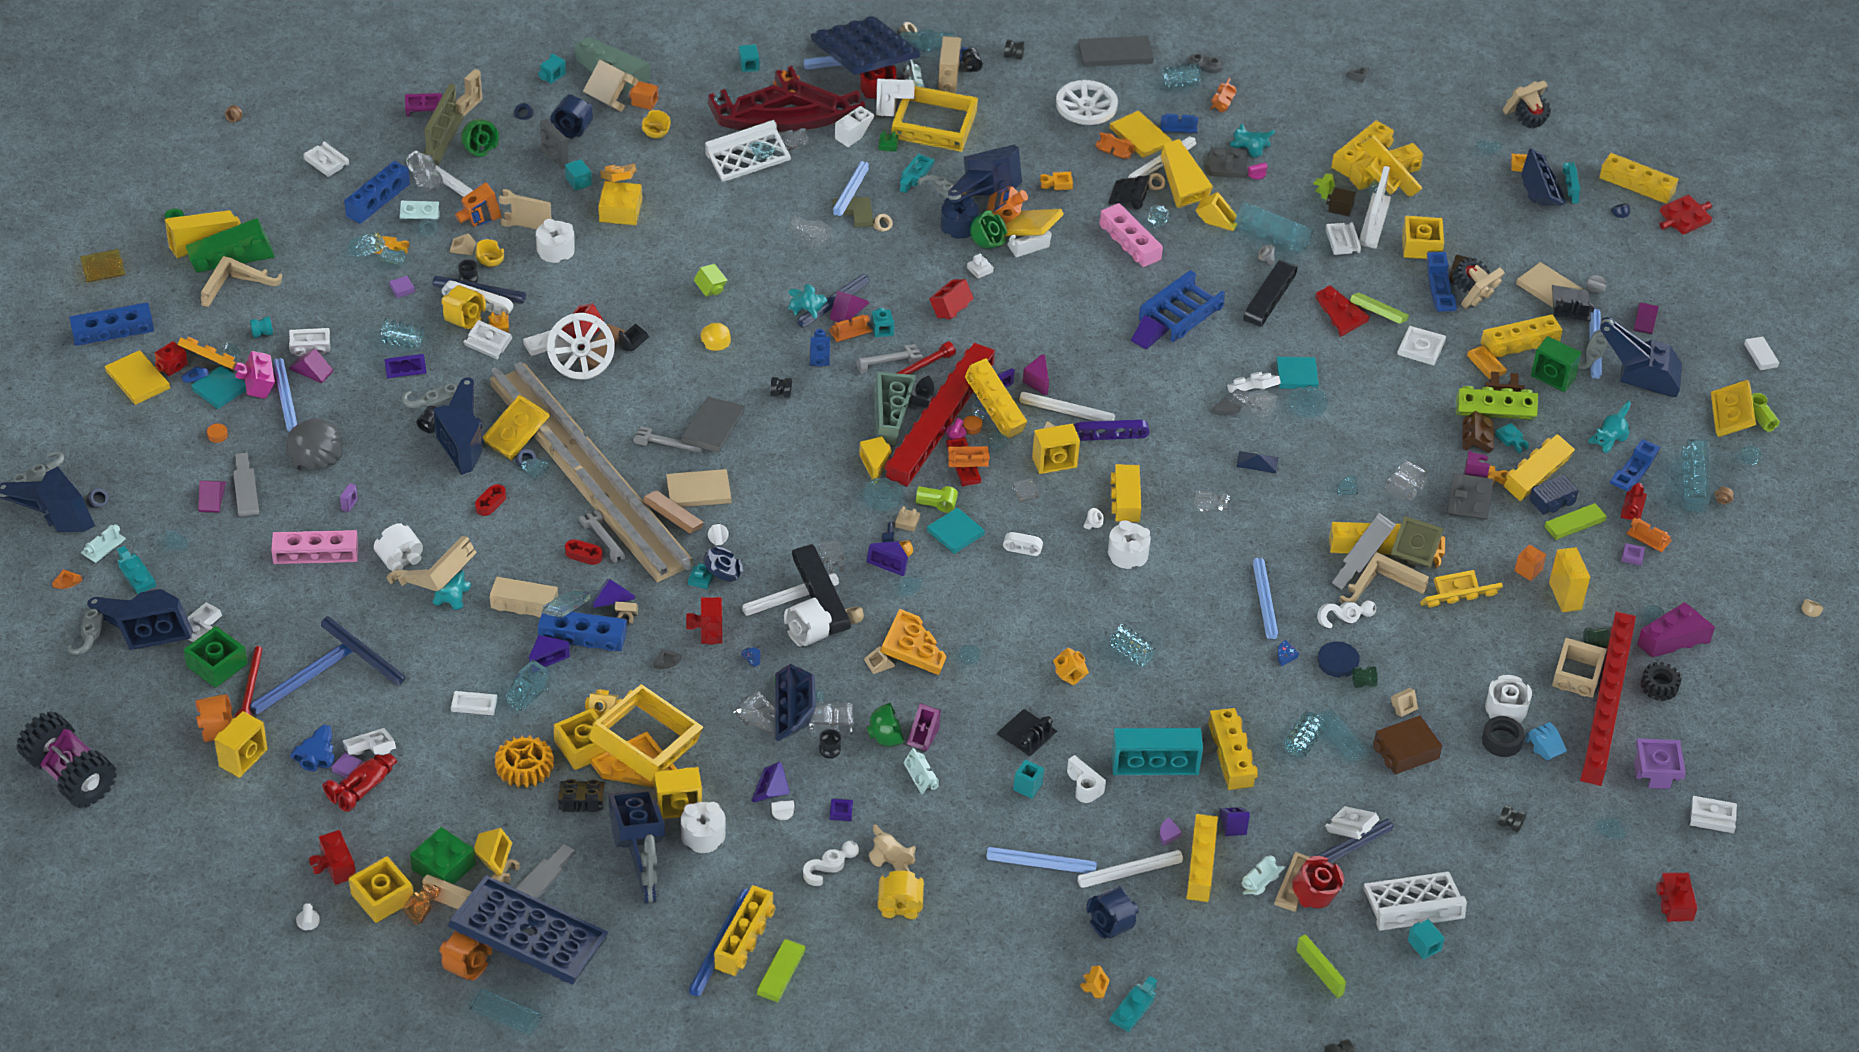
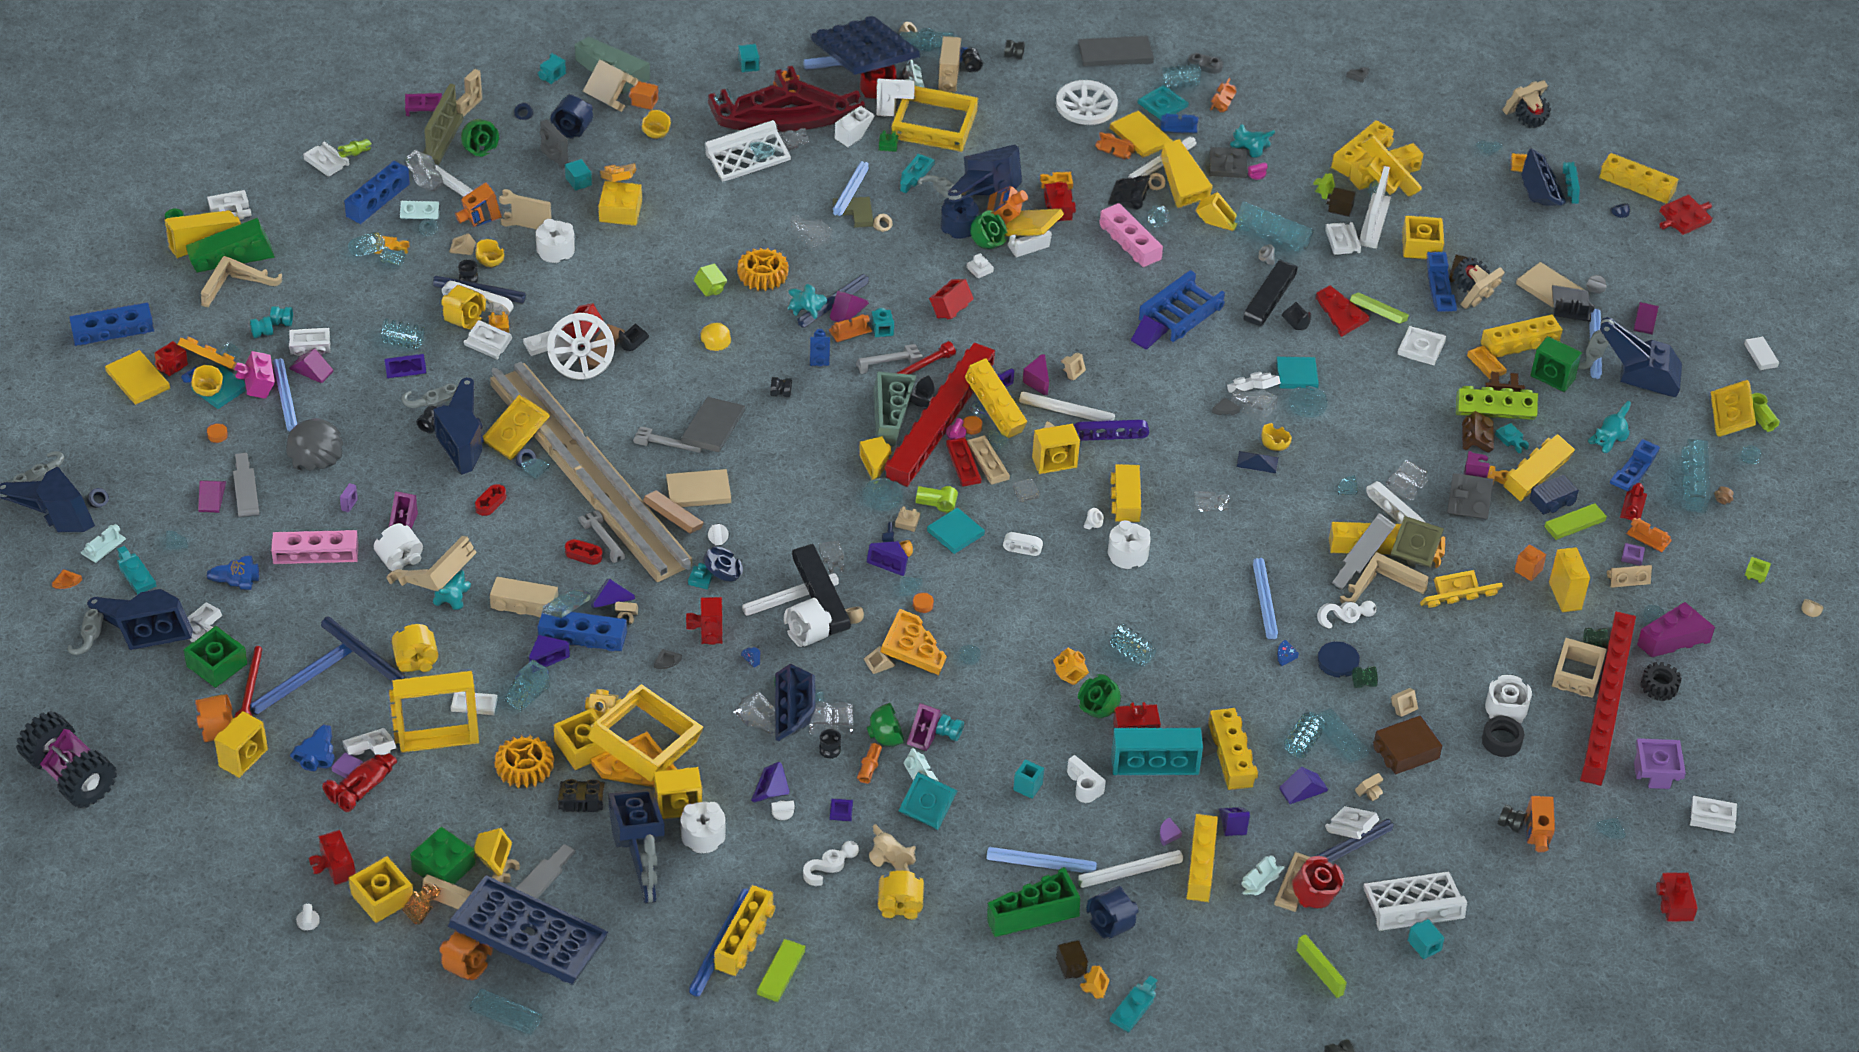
clear yellow hinge [80,249,125,283] -> none
medium nougat plate [225,105,242,123] -> none
medium lavender tile [389,276,415,298] -> none
orange hinge [948,446,990,467] -> none
black hinge [997,709,1057,756] -> none
dark azure hand [1525,722,1567,761] -> none
none -> yellow hair [191,365,223,396]
none -> white plate [207,190,252,220]
none -> blue rock [207,556,259,590]
none -> teal wheel [270,306,293,326]
none -> lime pin [338,139,371,158]
none -> magenta slope [389,491,418,529]
none -> yellow window [389,671,479,753]
none -> yellow brick [391,624,438,672]
none -> light orange gear [737,247,789,291]
none -> orange axle [857,743,882,784]
none -> teal tile [898,772,958,830]
none -> orange tile [913,593,934,613]
none -> teal wheel [936,714,964,741]
none -> tan tile [967,435,1010,485]
none -> green wedge [987,867,1081,937]
none -> red brick [1044,181,1076,221]
none -> dark brown brick [1056,940,1088,979]
none -> tan tile [1061,353,1086,380]
none -> green cylinder [1078,674,1121,718]
none -> red brick [1113,702,1161,728]
none -> teal tile [1137,85,1188,120]
none -> yellow hair [1261,423,1292,451]
none -> dark purple slope [1279,767,1328,804]
none -> black plate [1281,302,1311,330]
none -> tan tile [1355,773,1383,801]
none -> white beam [1366,481,1426,524]
none -> orange torso [1525,796,1555,852]
none -> tan hinge [1607,565,1652,587]
none -> lime tile [1744,557,1771,583]

